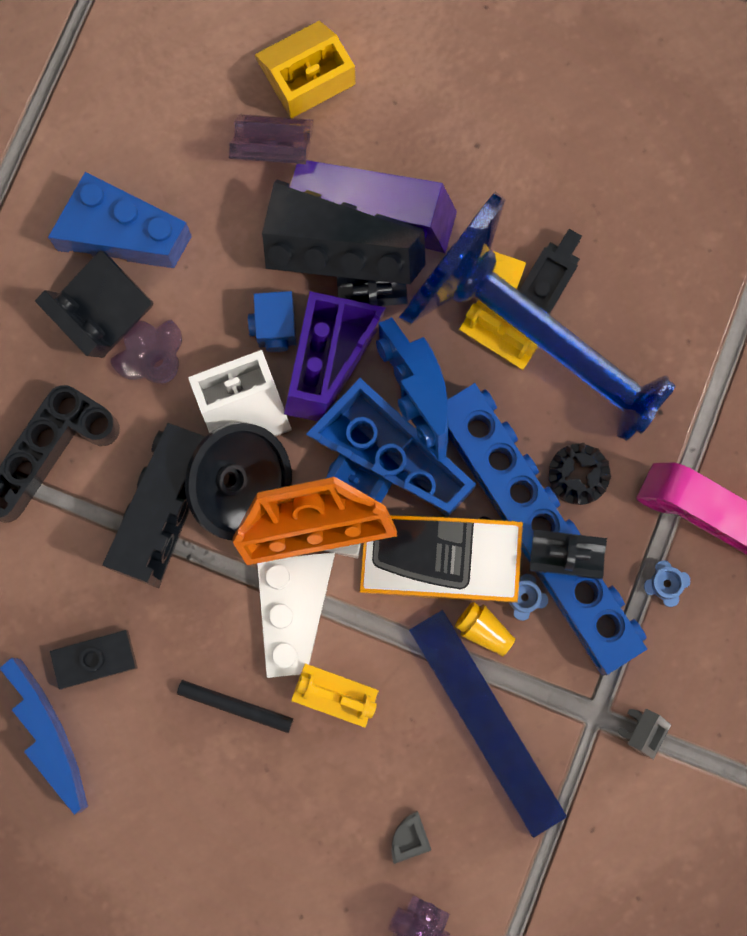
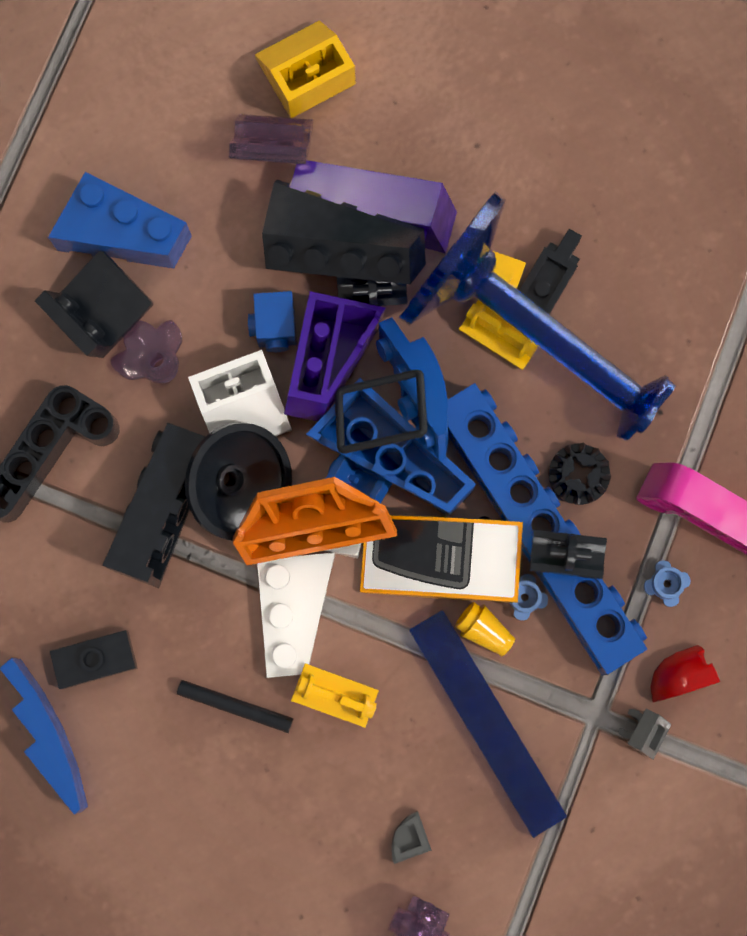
none -> black piece [335,369,427,454]
none -> red brick [650,645,720,702]

